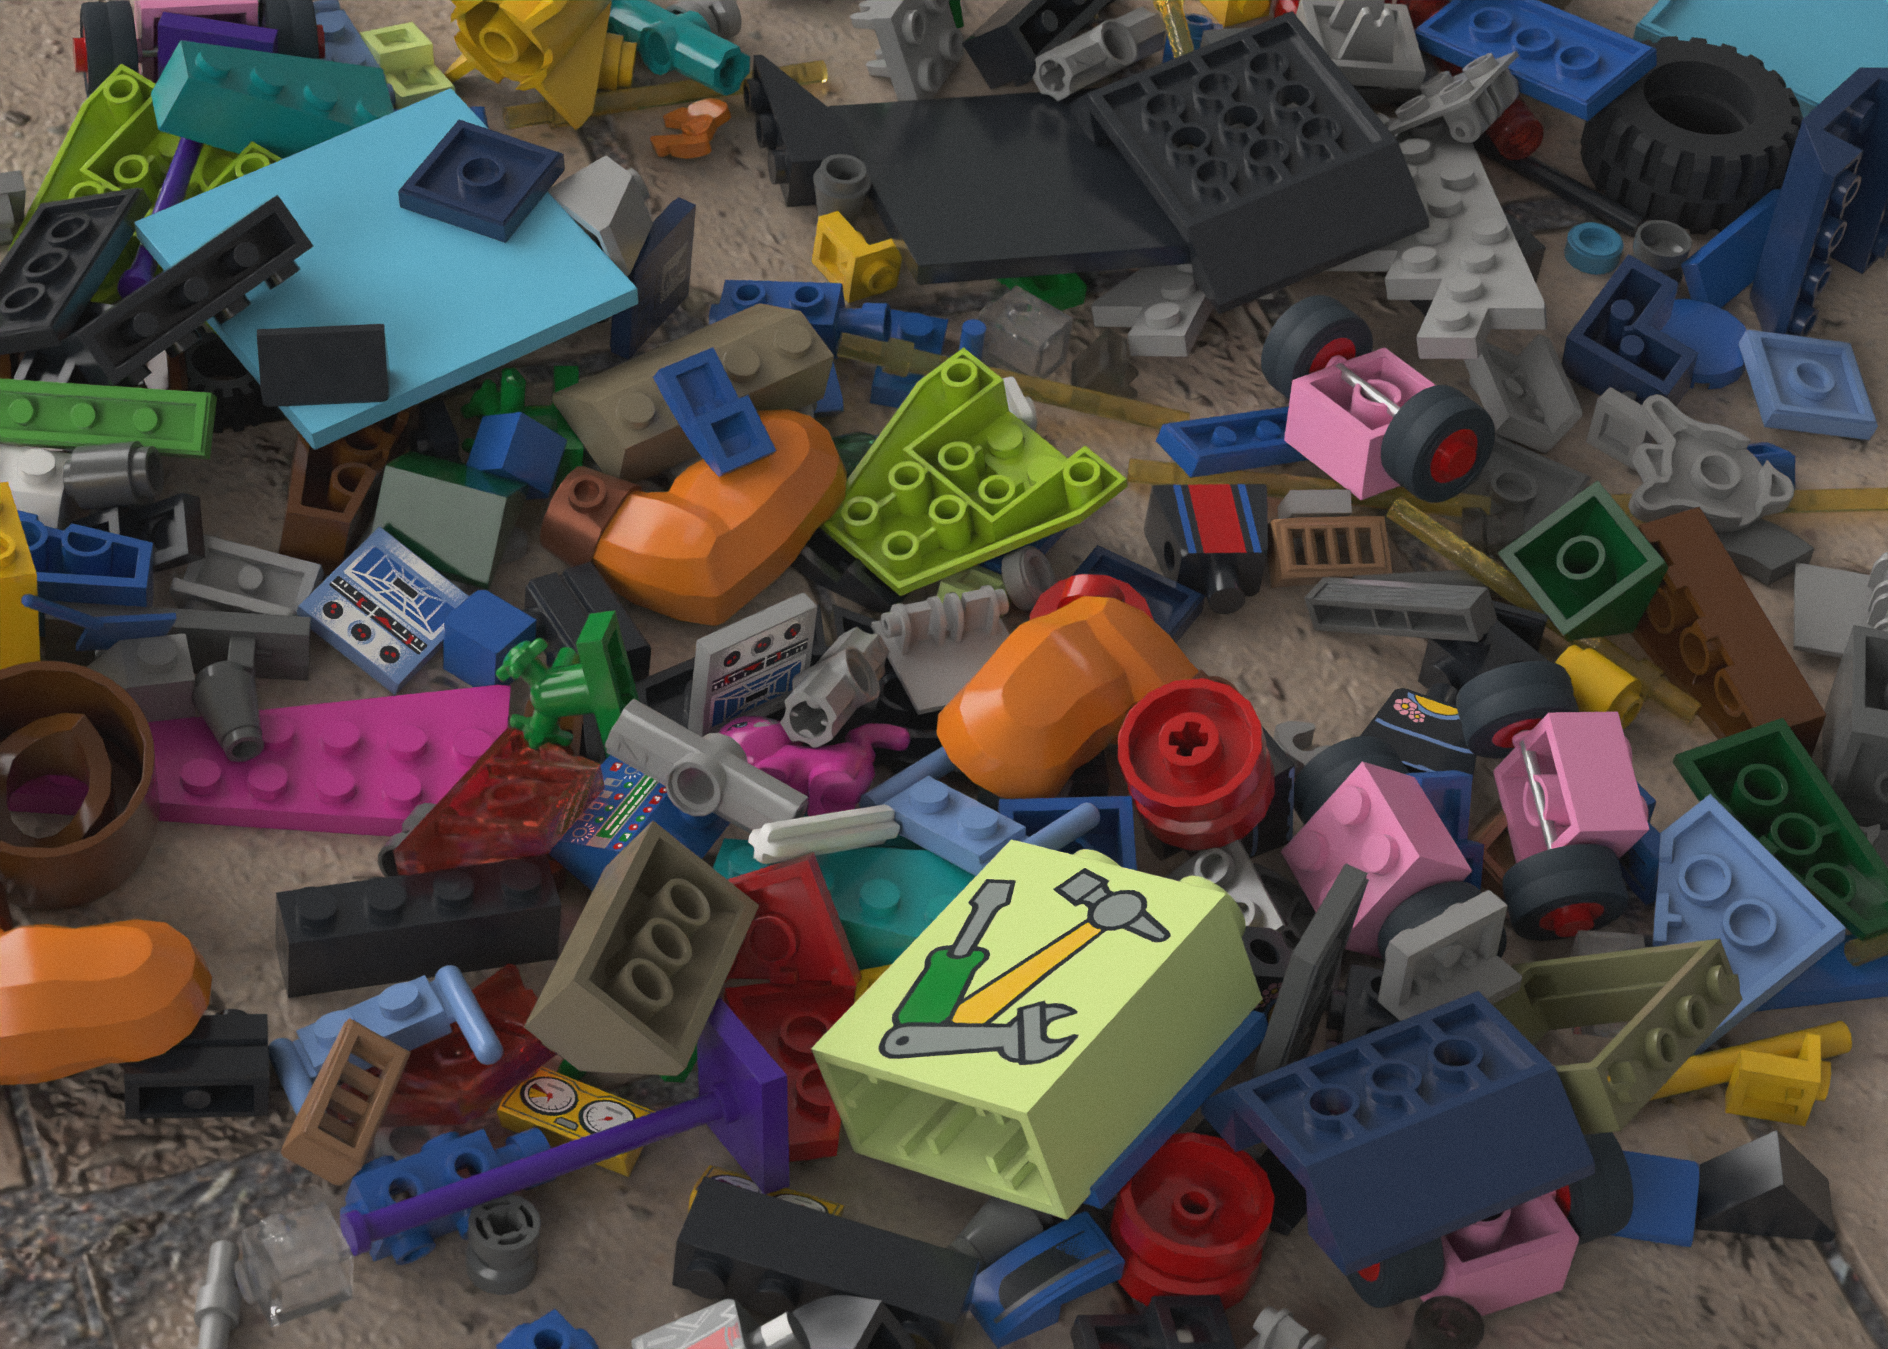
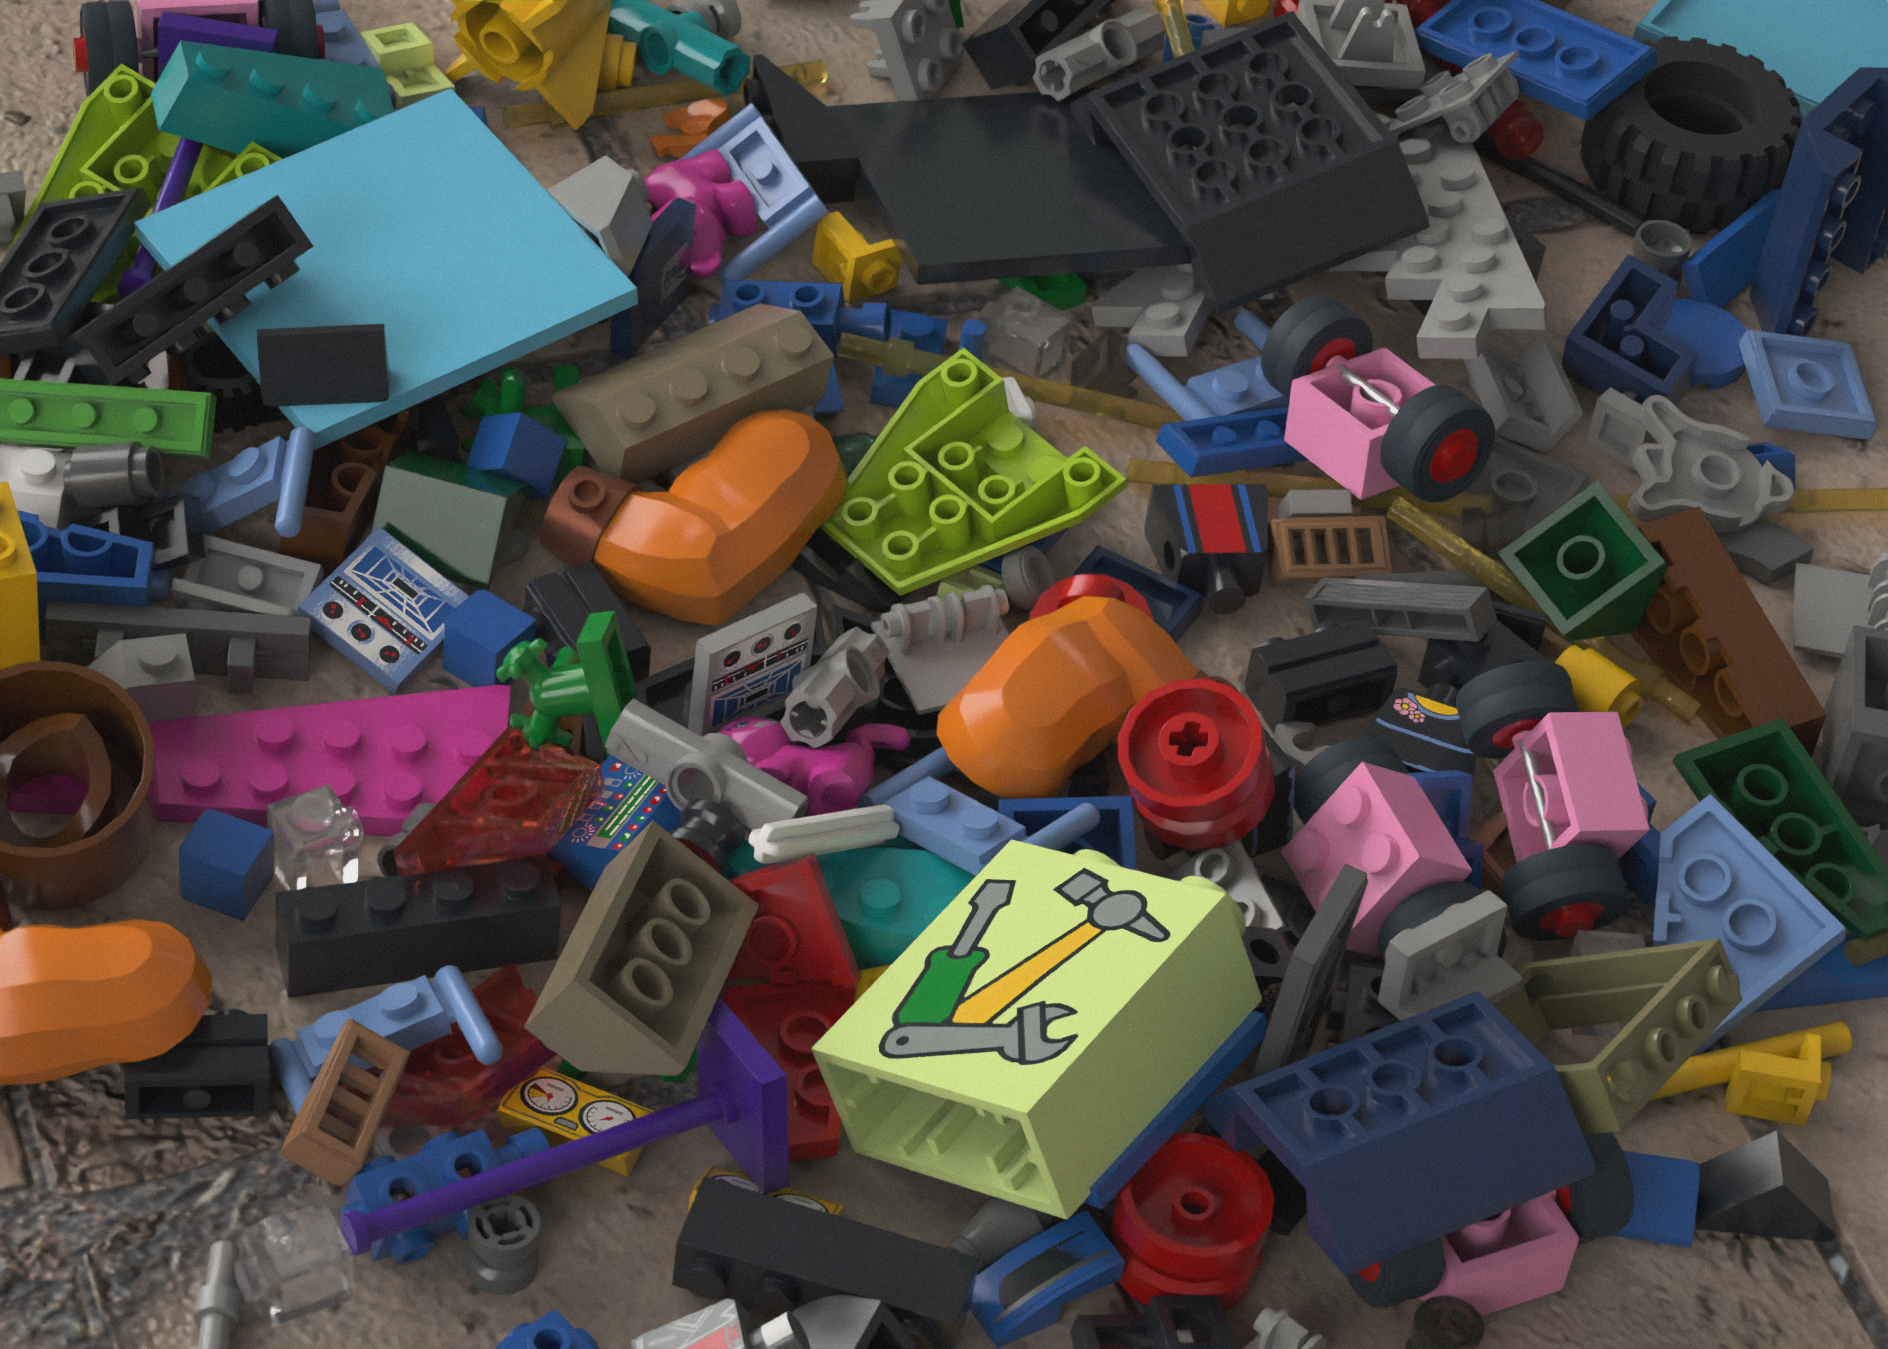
blue piece [21,594,177,651] -> none
dark grey cone [192,661,264,762] -> none
dark blue tile [398,119,565,243] -> none
blue slope [653,347,776,477] -> none
dark grey cone [813,154,871,228] -> none
dark azure tile [1564,222,1624,275] -> none
none -> medium blue plate [153,427,316,601]
none -> blue piece [179,809,274,921]
none -> clear brick [267,784,364,891]
none -> dark pink animal [642,149,757,279]
none -> black wheel [668,798,745,874]
none -> medium blue plate [679,103,830,284]
none -> medium blue plate [1122,308,1290,421]
none -> black brick [1244,620,1398,734]

